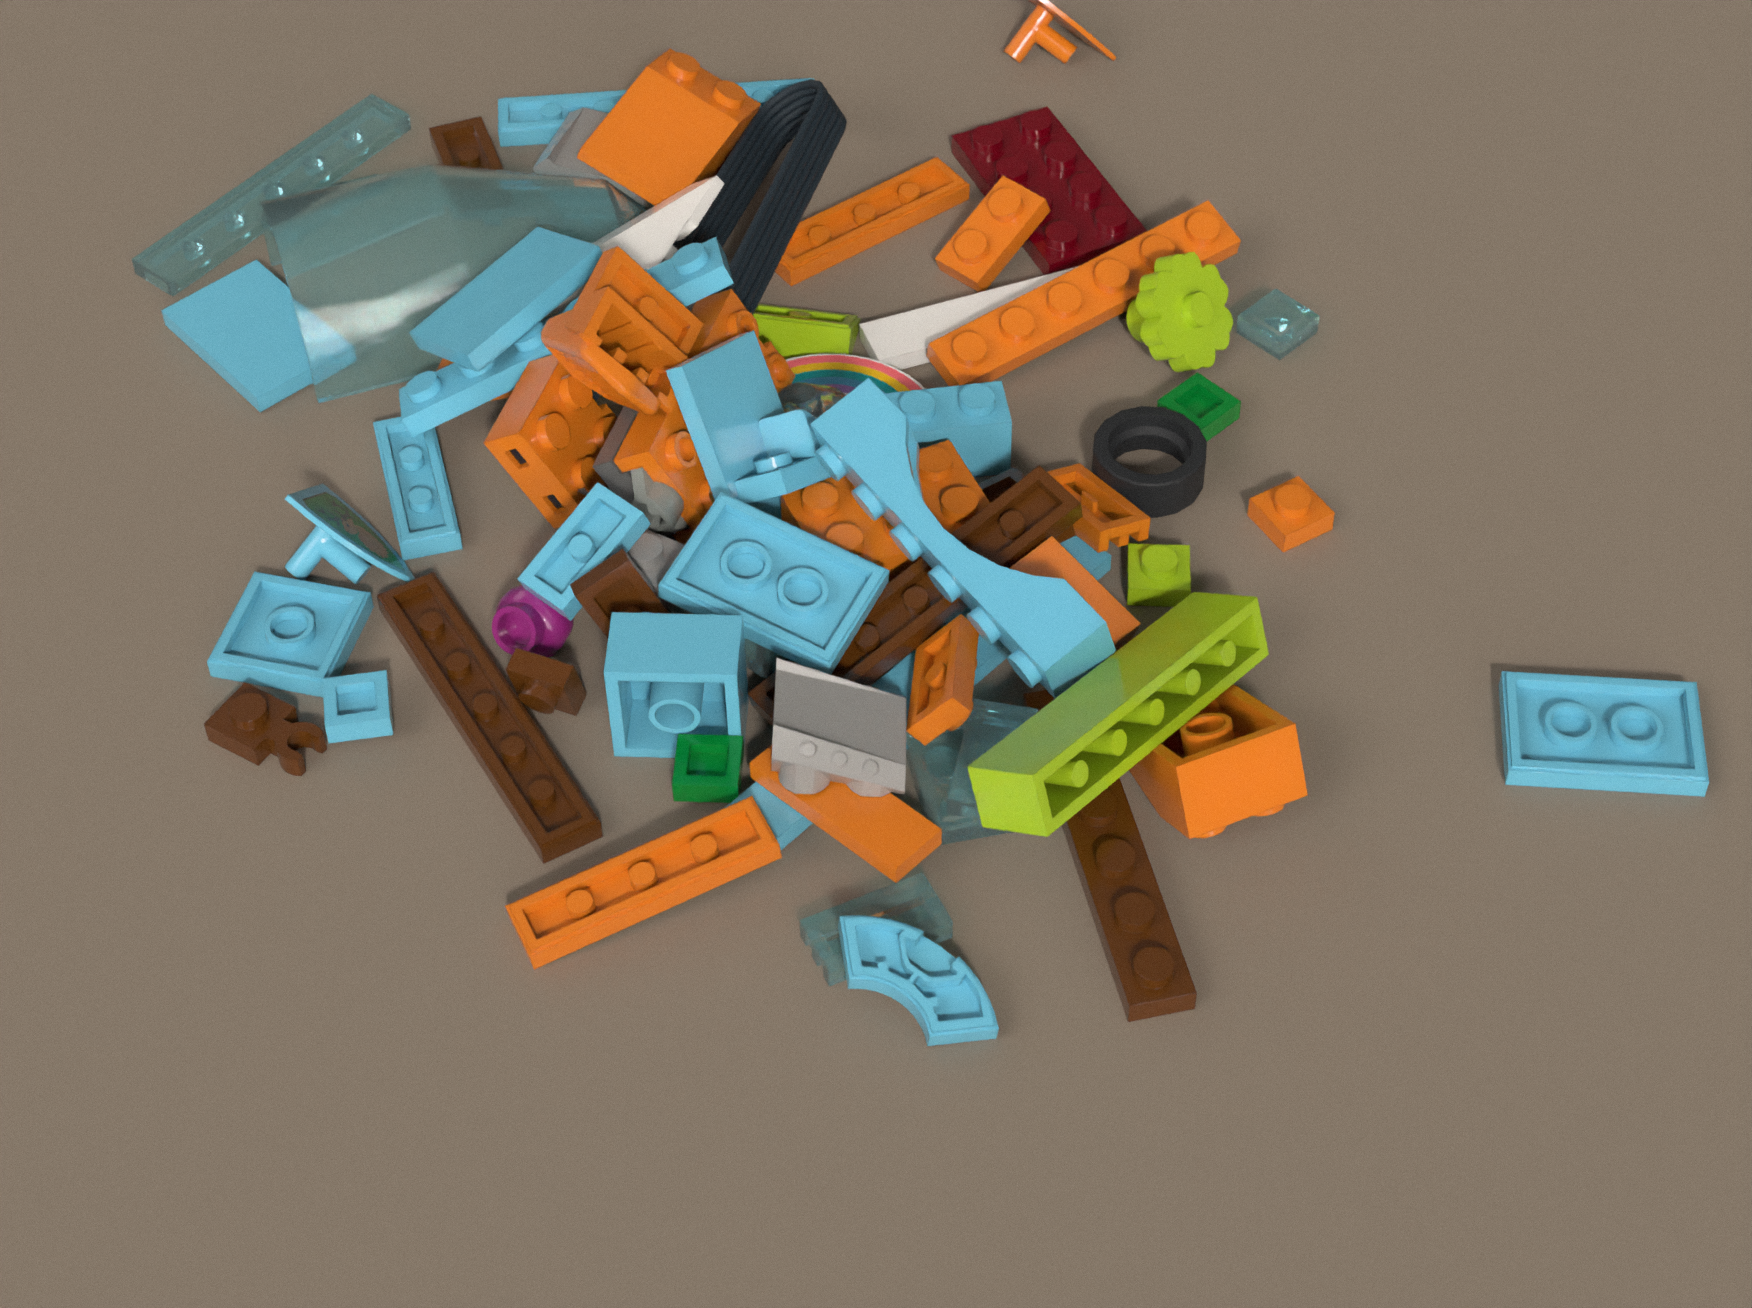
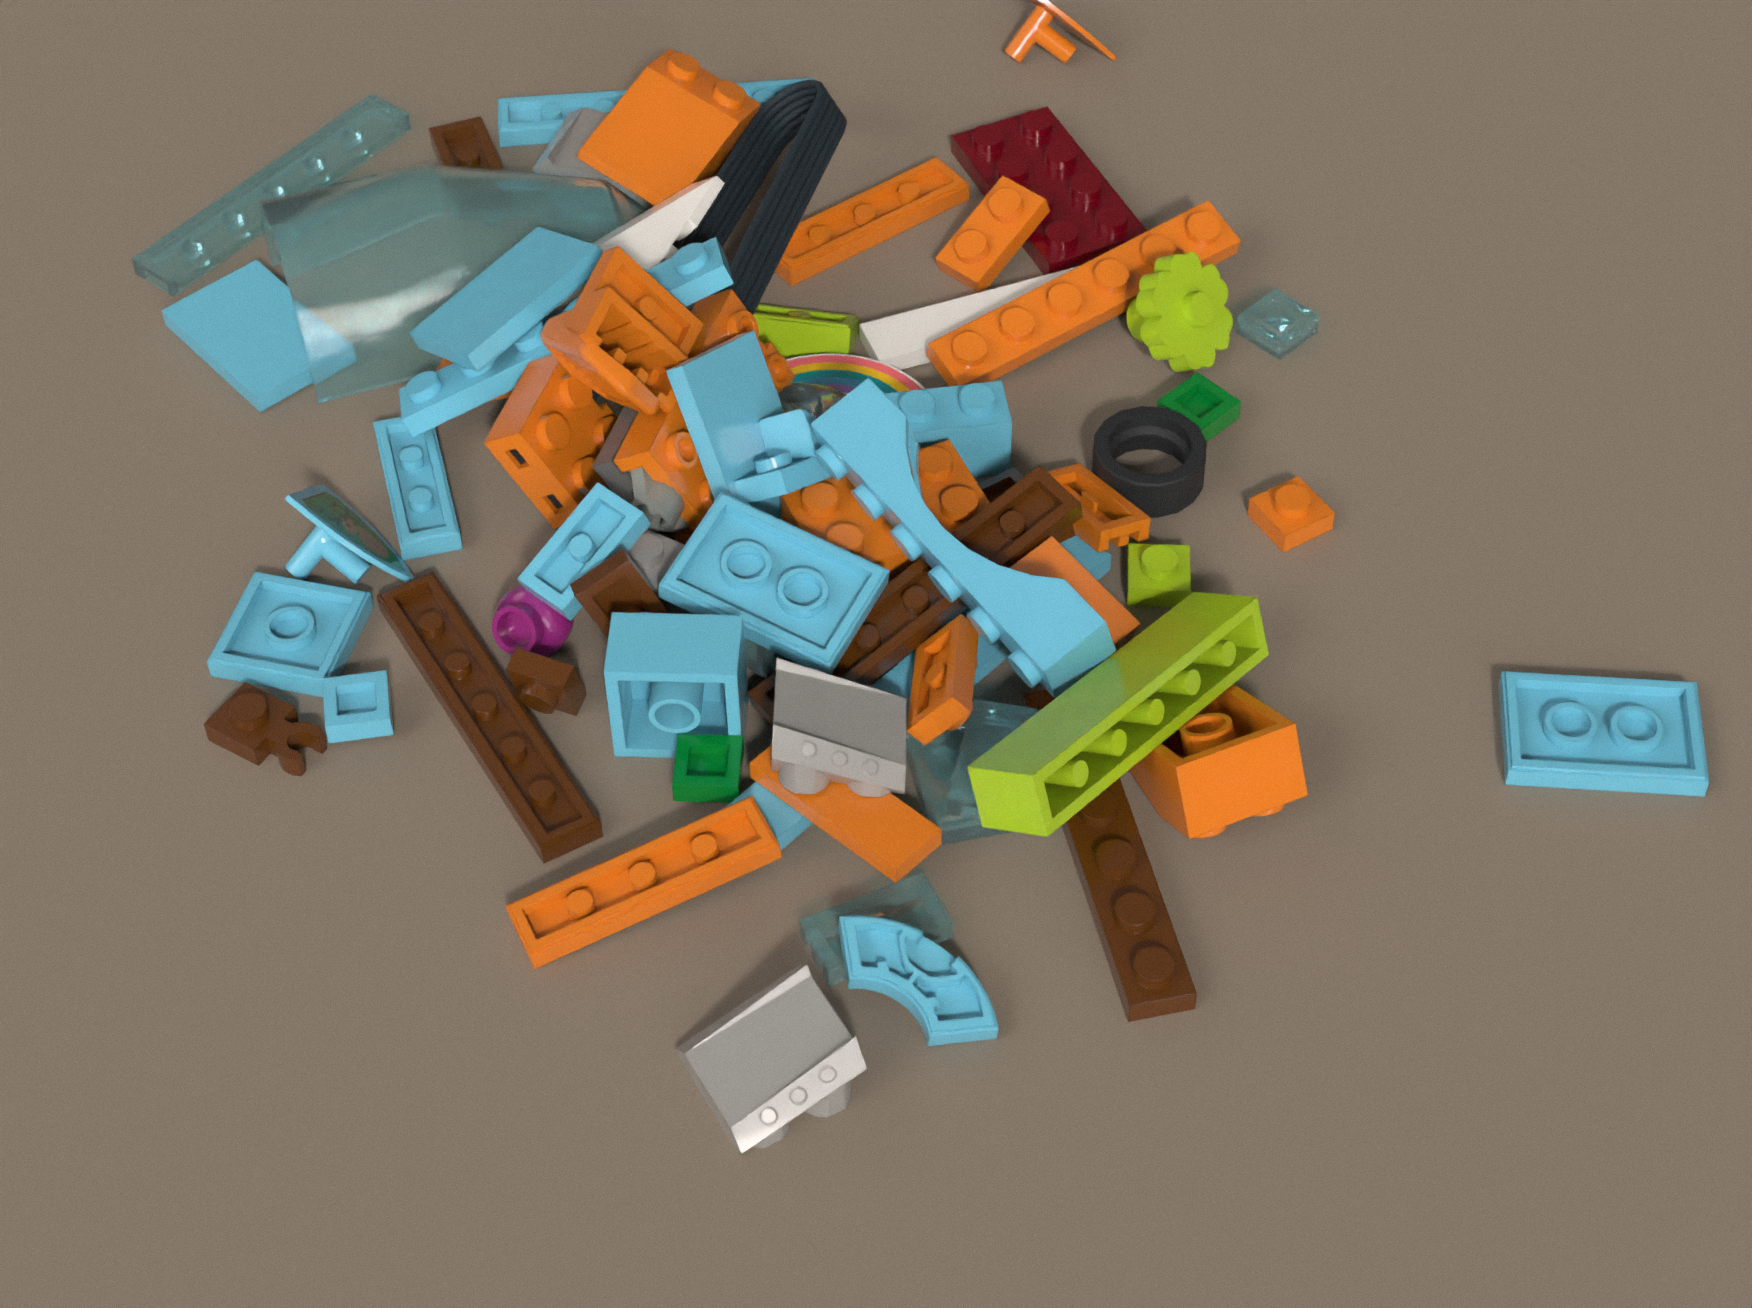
none -> light grey slope [676,964,867,1155]

